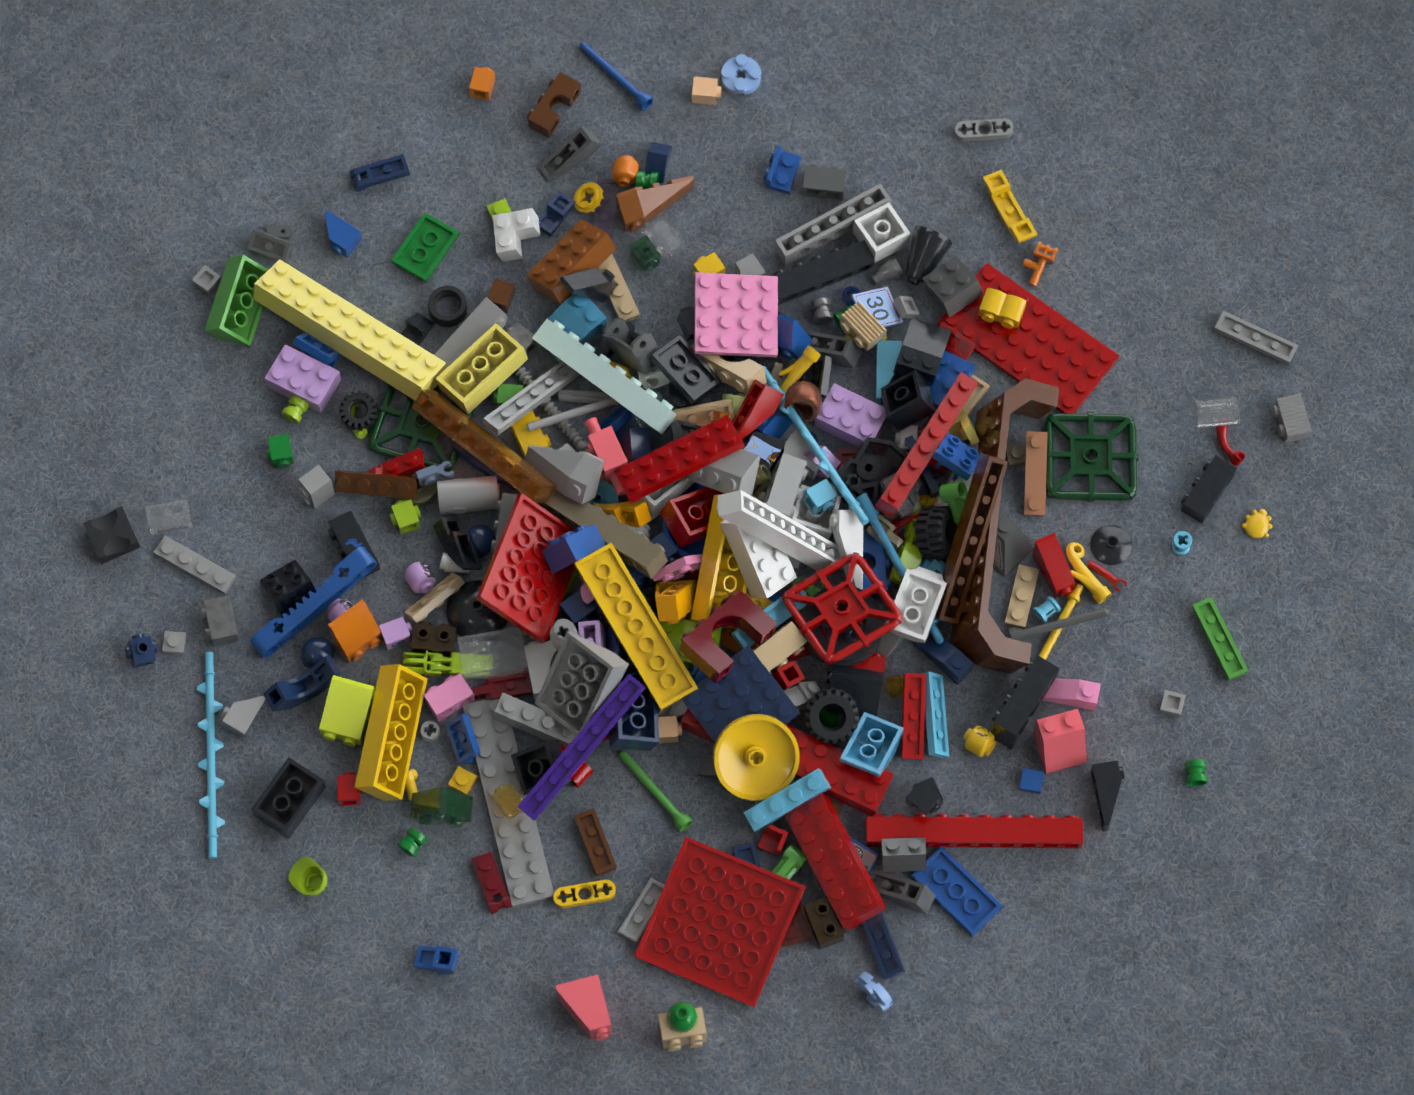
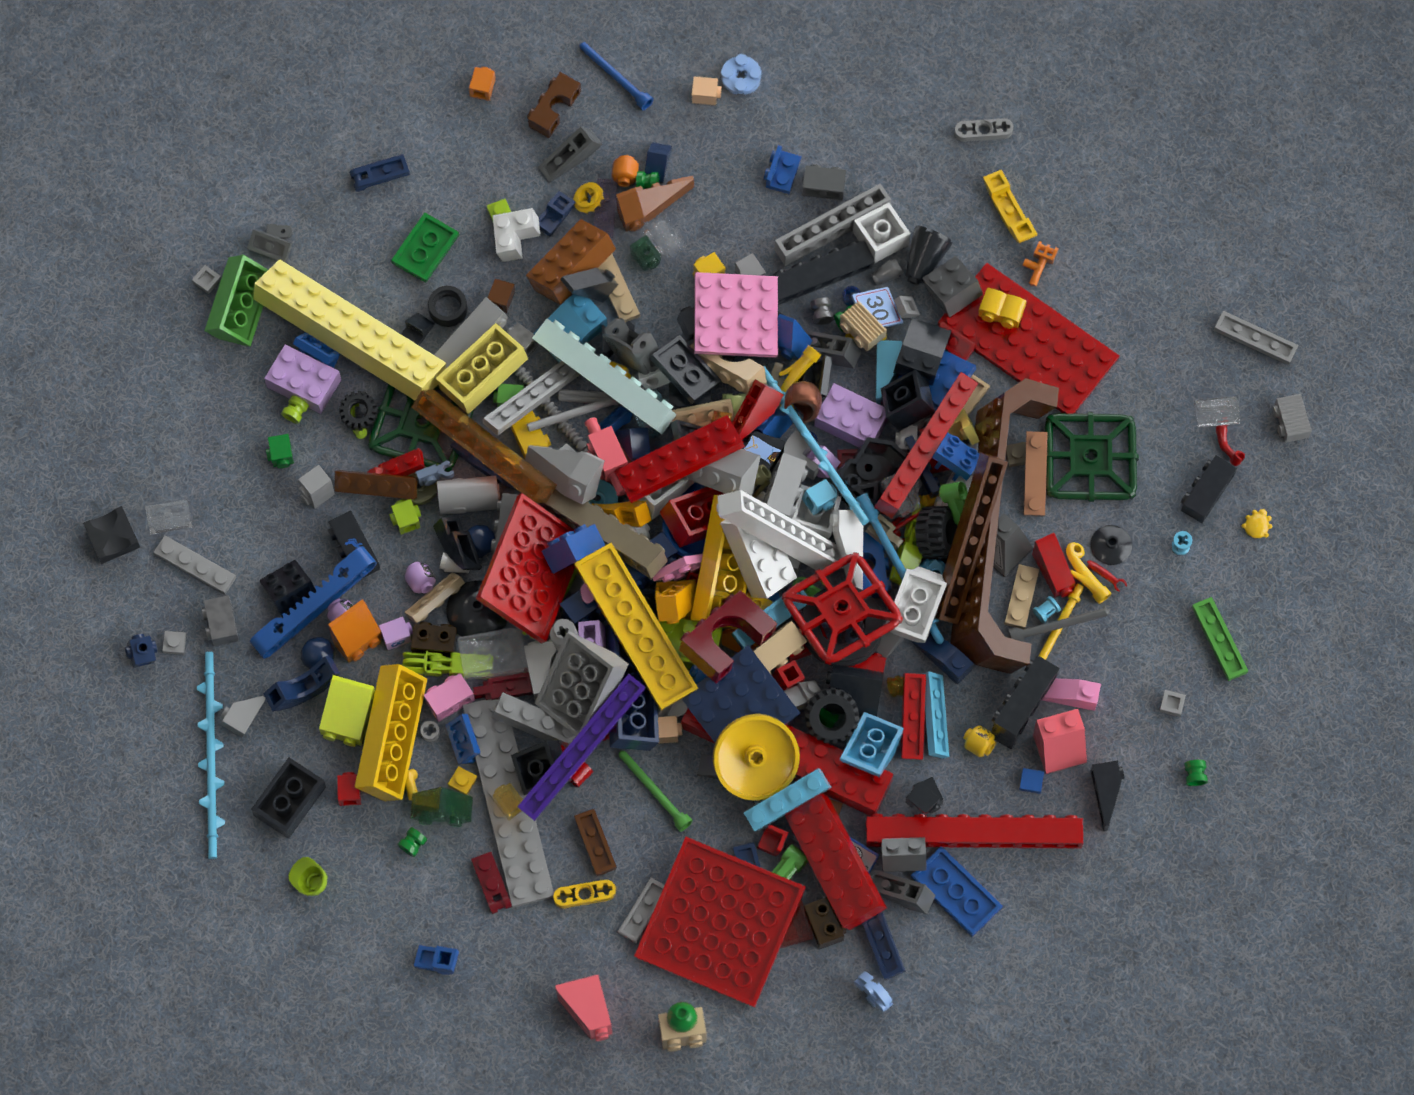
blue slope [325,210,362,257] -> none

